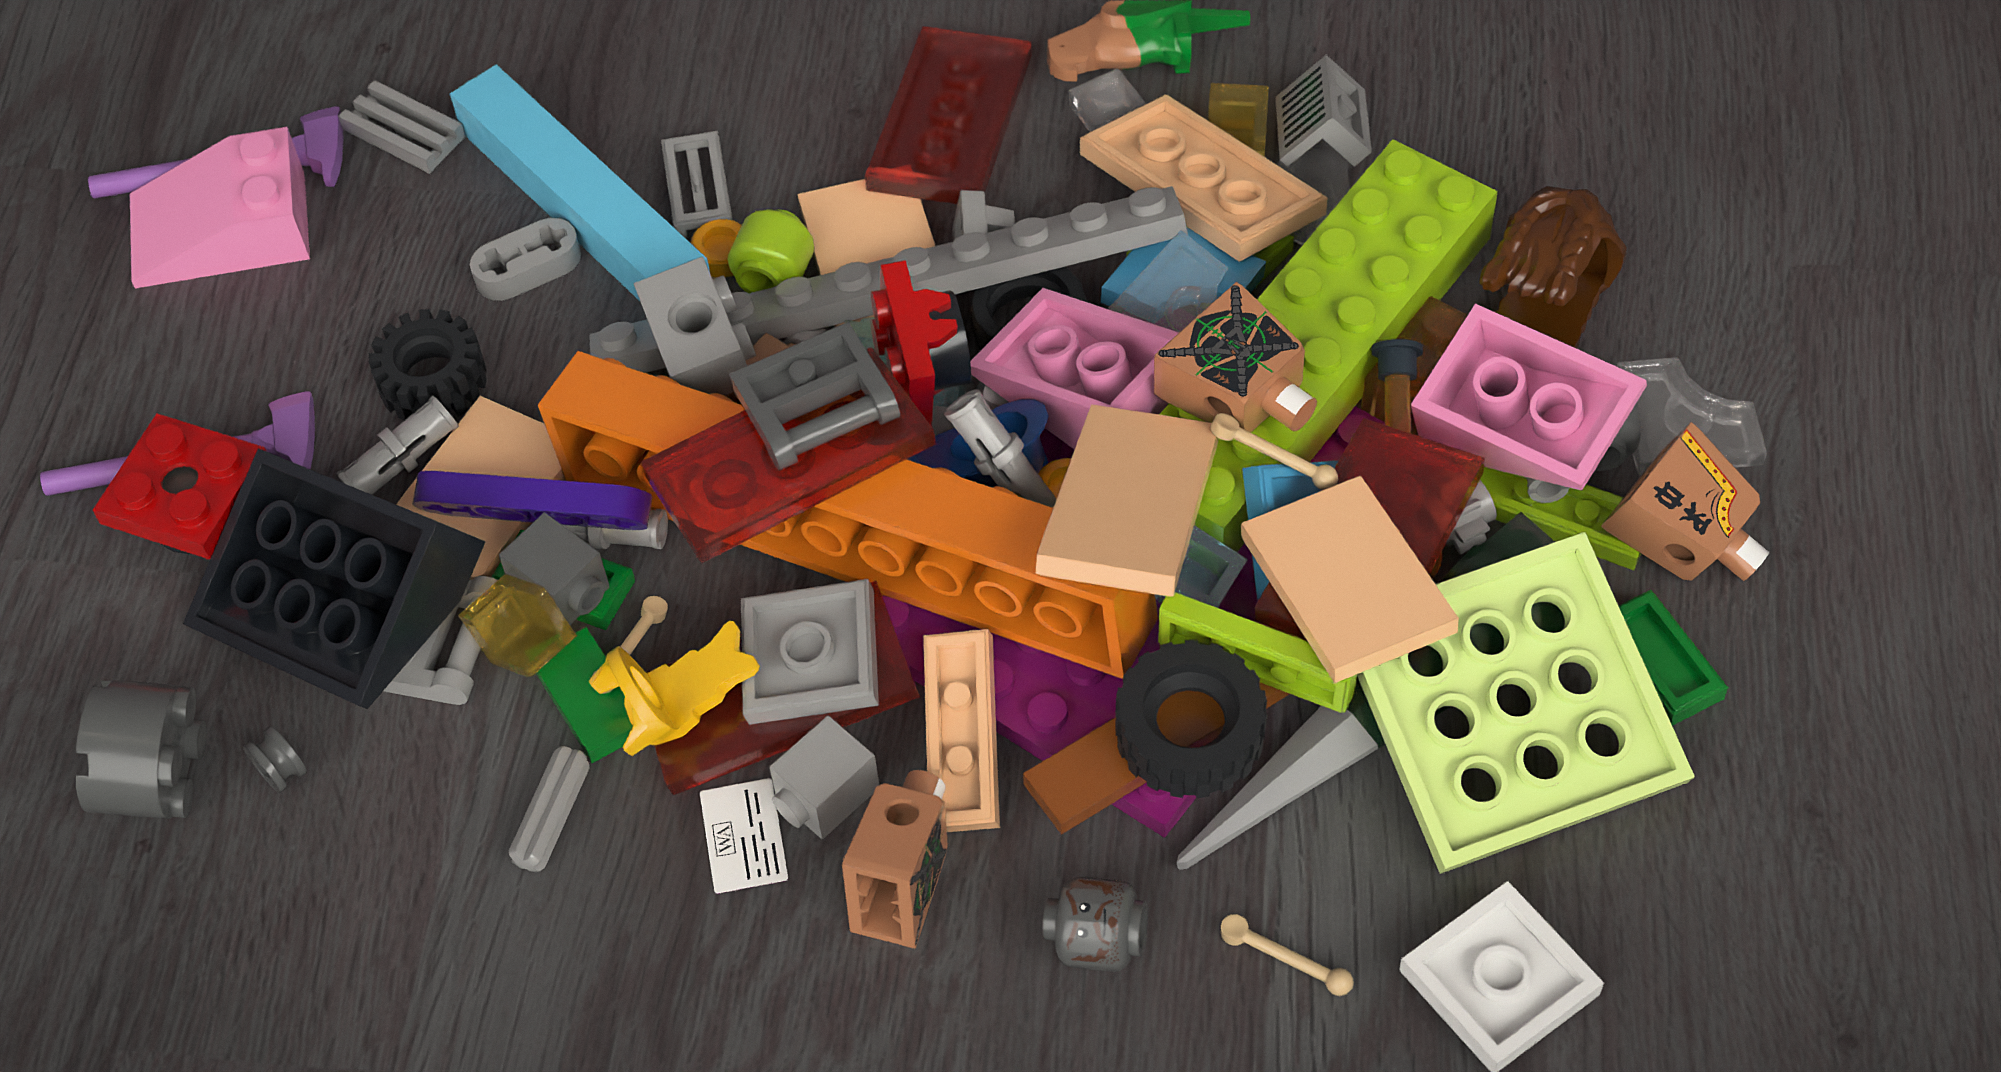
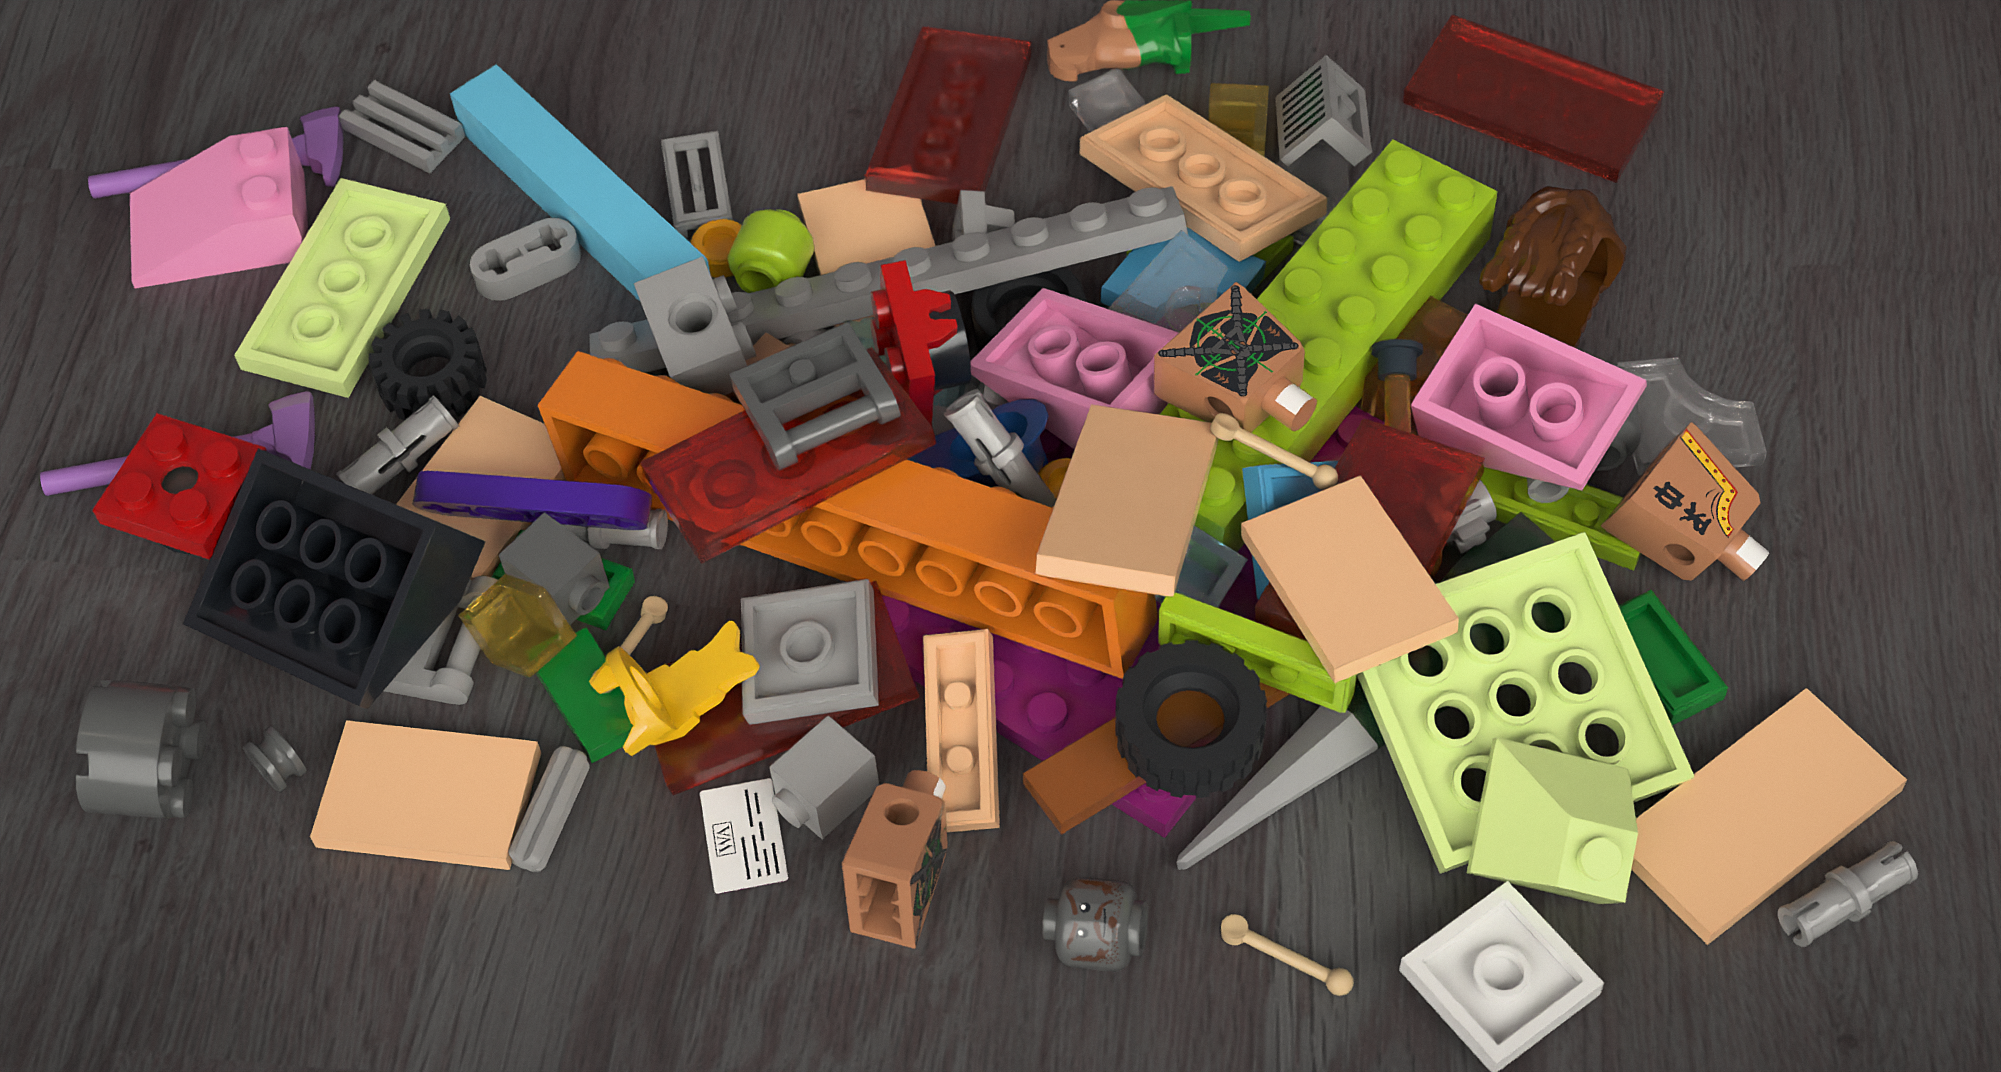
none -> yellowish green plate [234,178,450,398]
none -> light nougat tile [310,720,541,870]
none -> clear red tile [1403,14,1664,183]
none -> yellowish green slope [1467,737,1638,904]
none -> light nougat tile [1631,688,1907,945]
none -> light grey pin [1778,841,1918,947]

